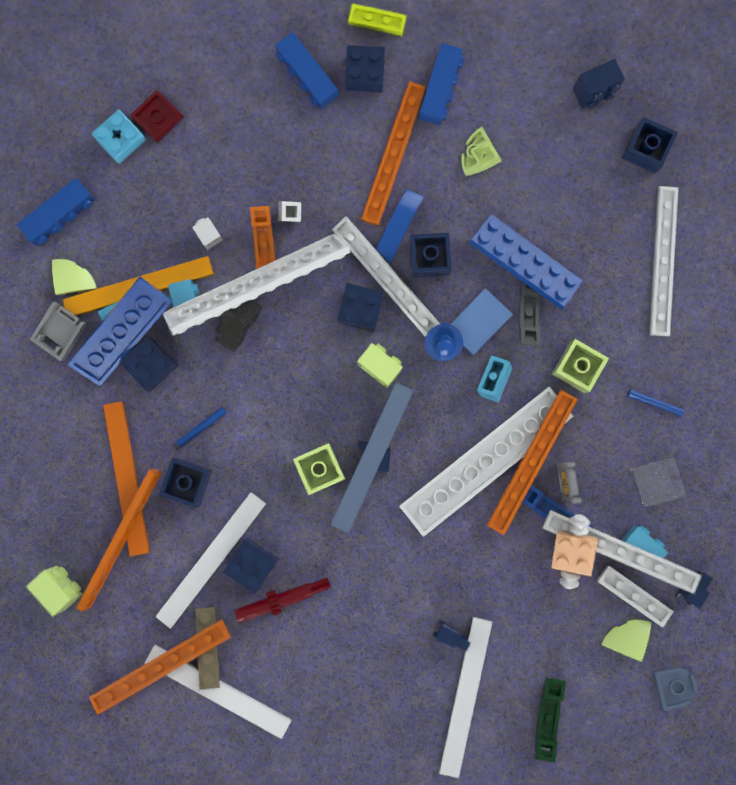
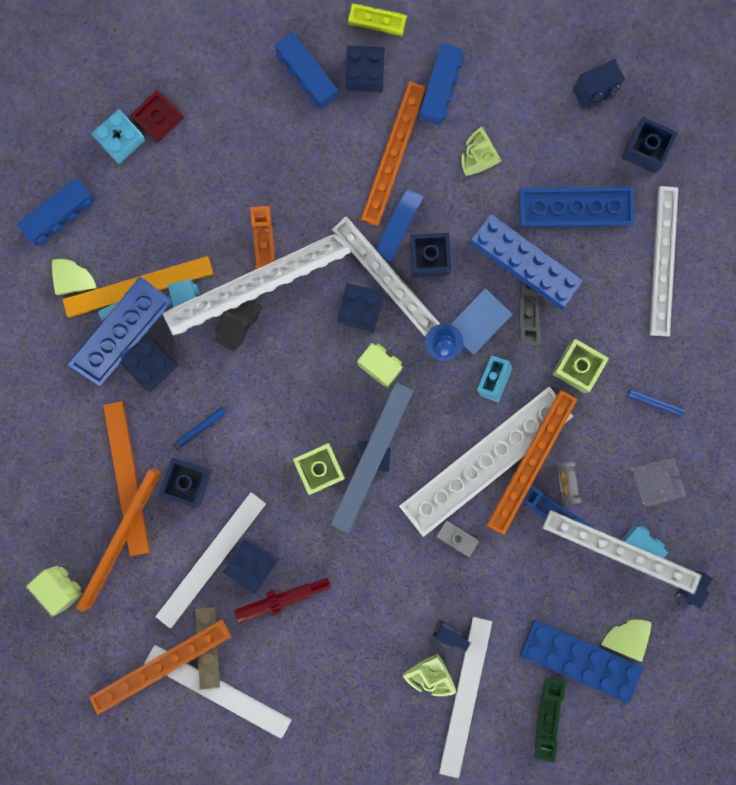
light grey container [30,302,87,361] -> none
white brick [192,217,223,250] -> none
white brick [278,201,301,222] -> none
light nougat plate [551,515,598,589] -> none
white plate [596,565,674,627] -> none
sand blue tile [653,666,697,711] -> none
none -> yellowish green brick [403,653,456,696]
none -> light grey plate [436,520,479,557]
none -> blue plate [519,187,635,227]
none -> blue plate [520,619,644,704]

